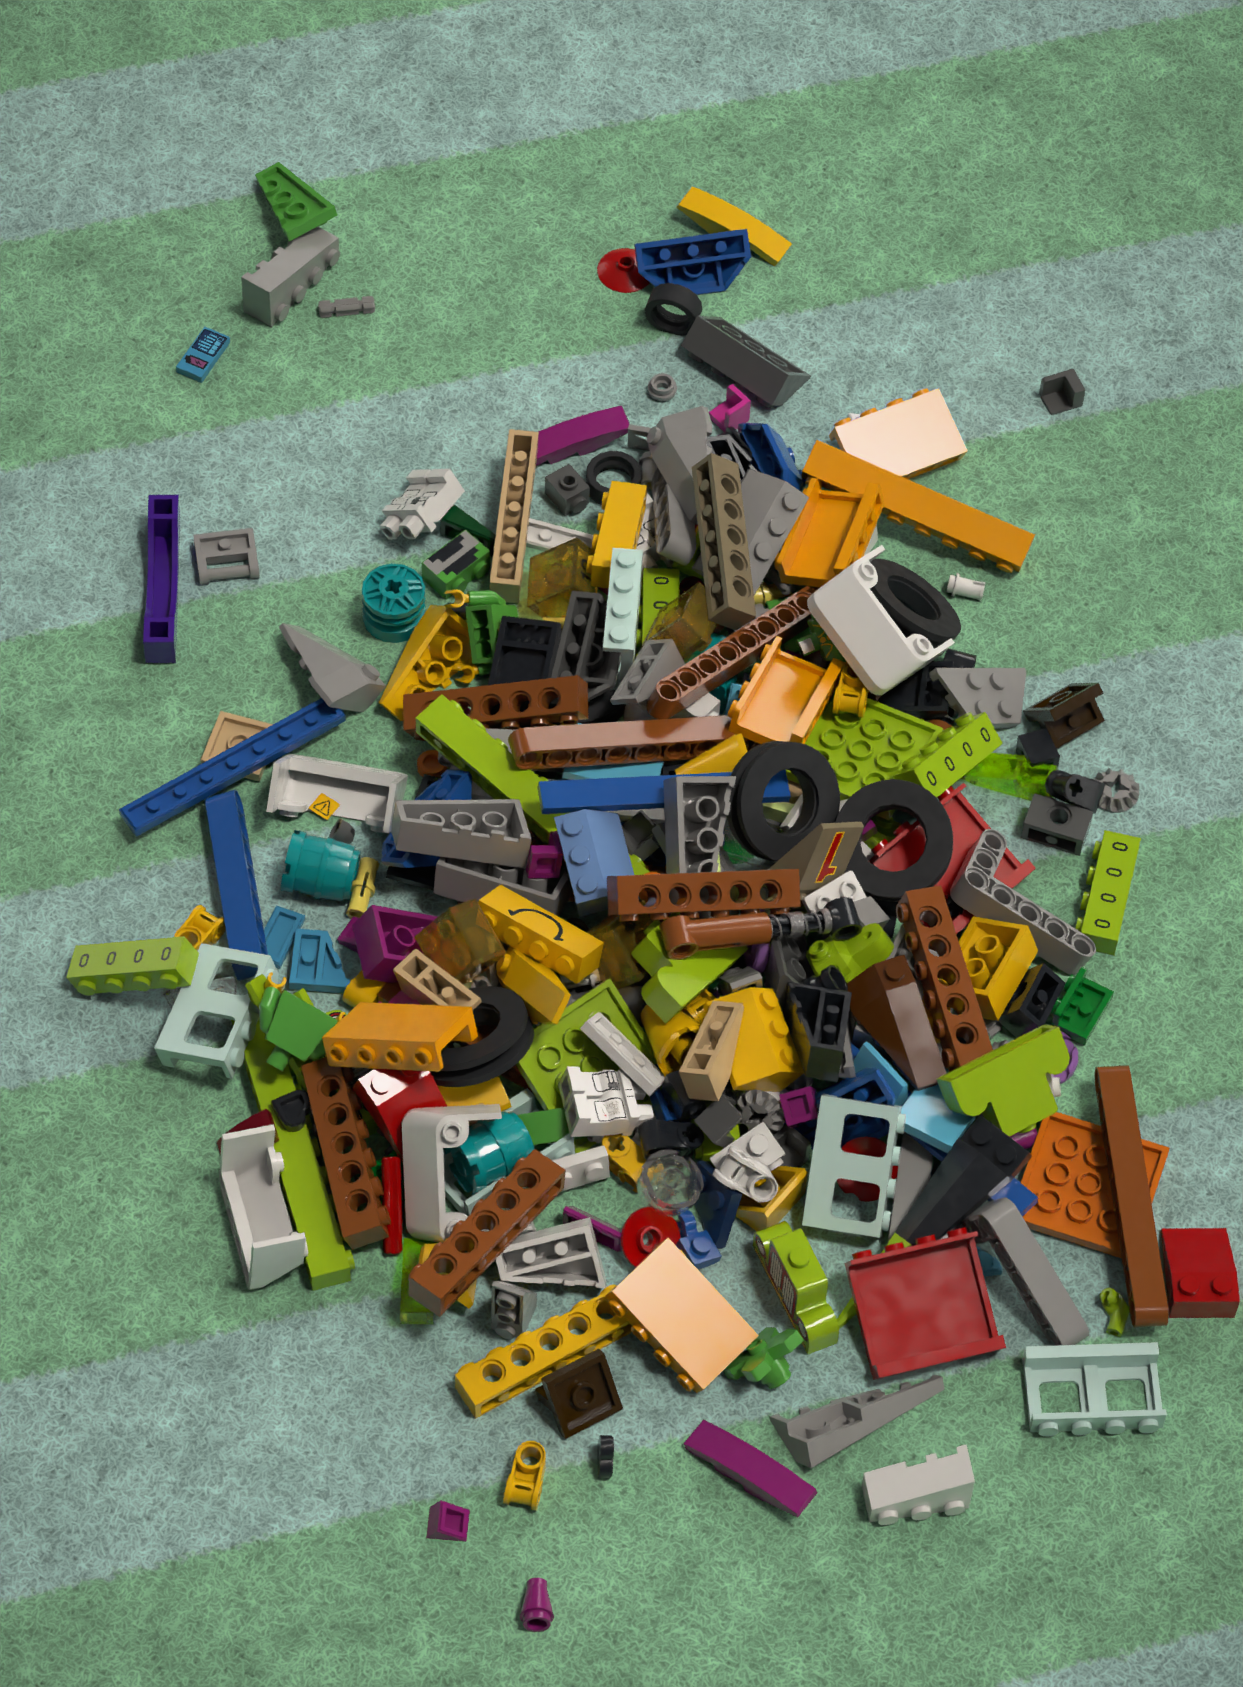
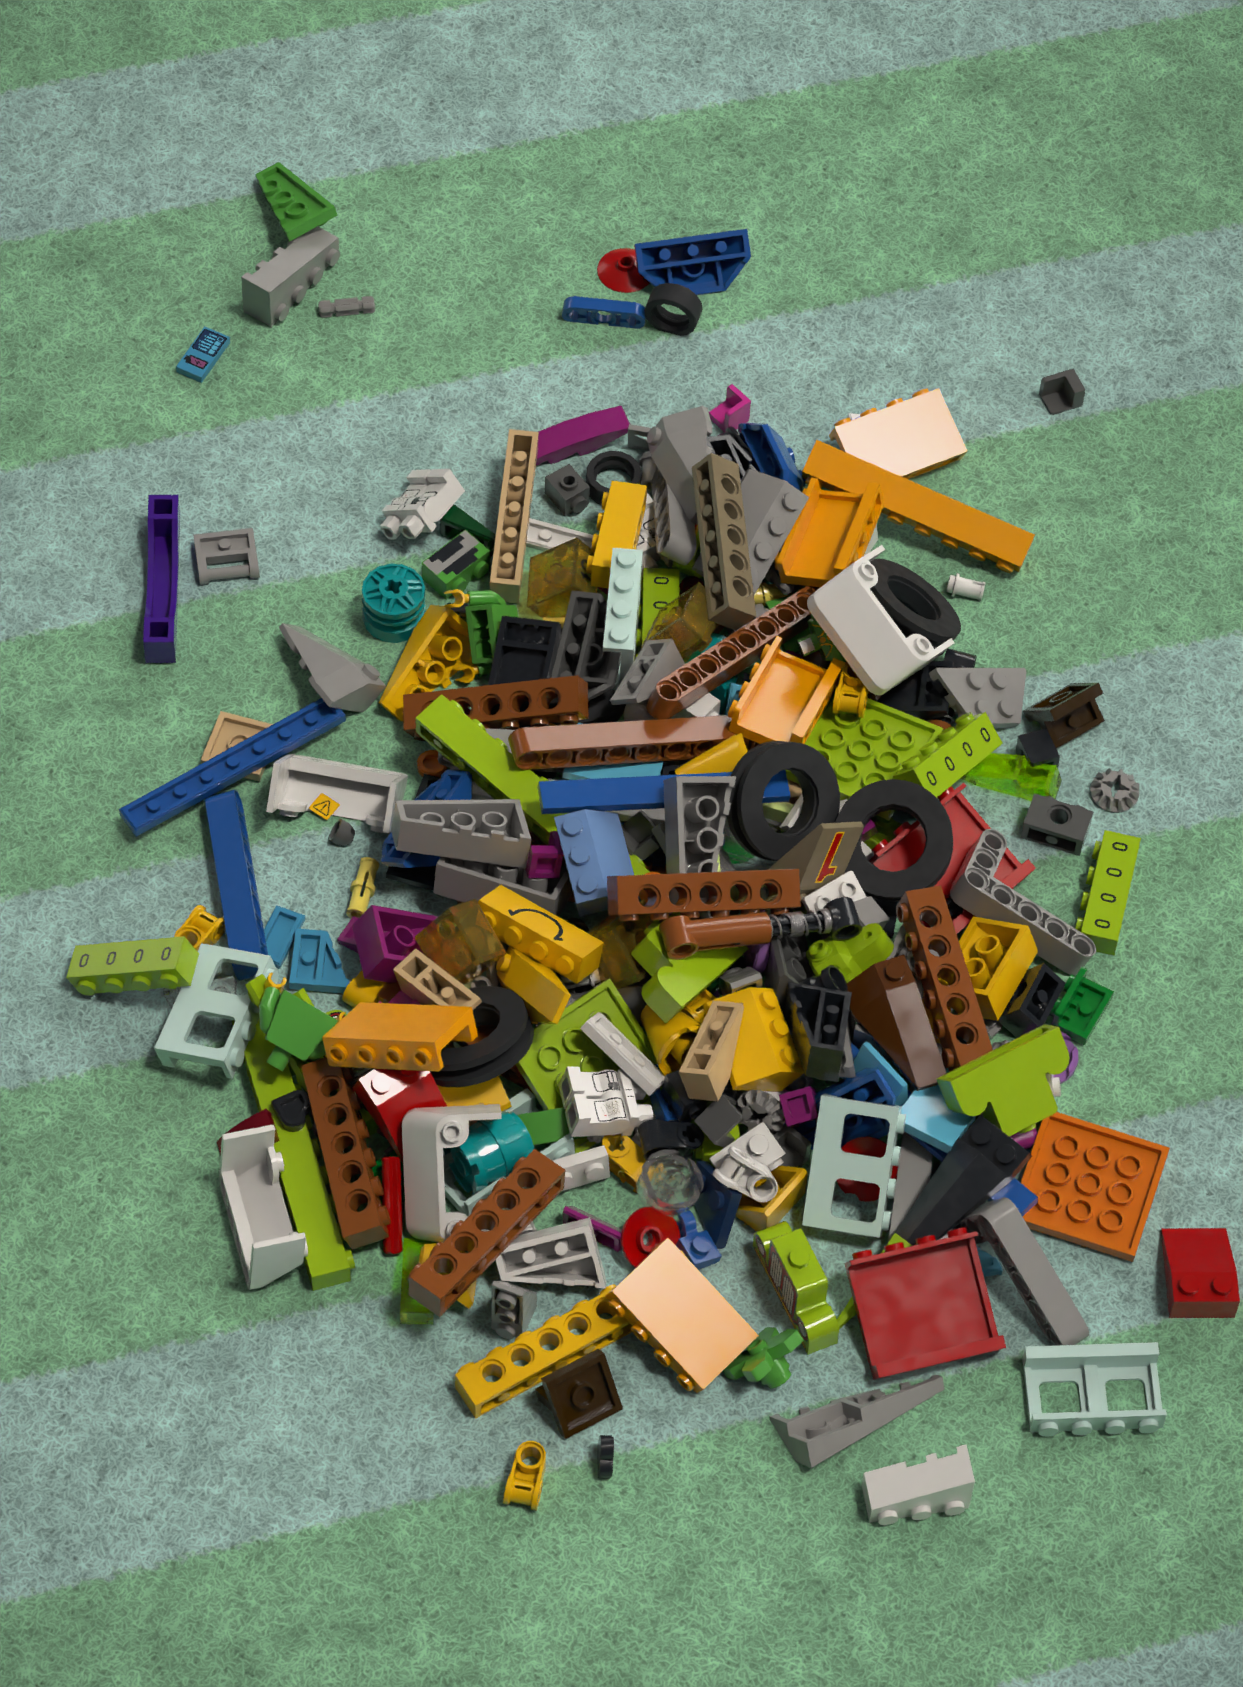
teal piece [280,830,361,901] -> none
magenta slope [426,1500,470,1542] -> none
magenta cone [520,1578,554,1632] -> none
light grey plate [648,373,677,401] -> none
yellow slope [676,186,792,266] -> none
dark grey slope [681,316,811,408] -> none
magenta slope [684,1419,818,1518] -> none
black piece [1045,770,1105,814] -> none
dark orange beam [1094,1065,1169,1328] -> none
lime arm [1099,1287,1130,1337] -> none
none -> blue beam [562,296,646,329]

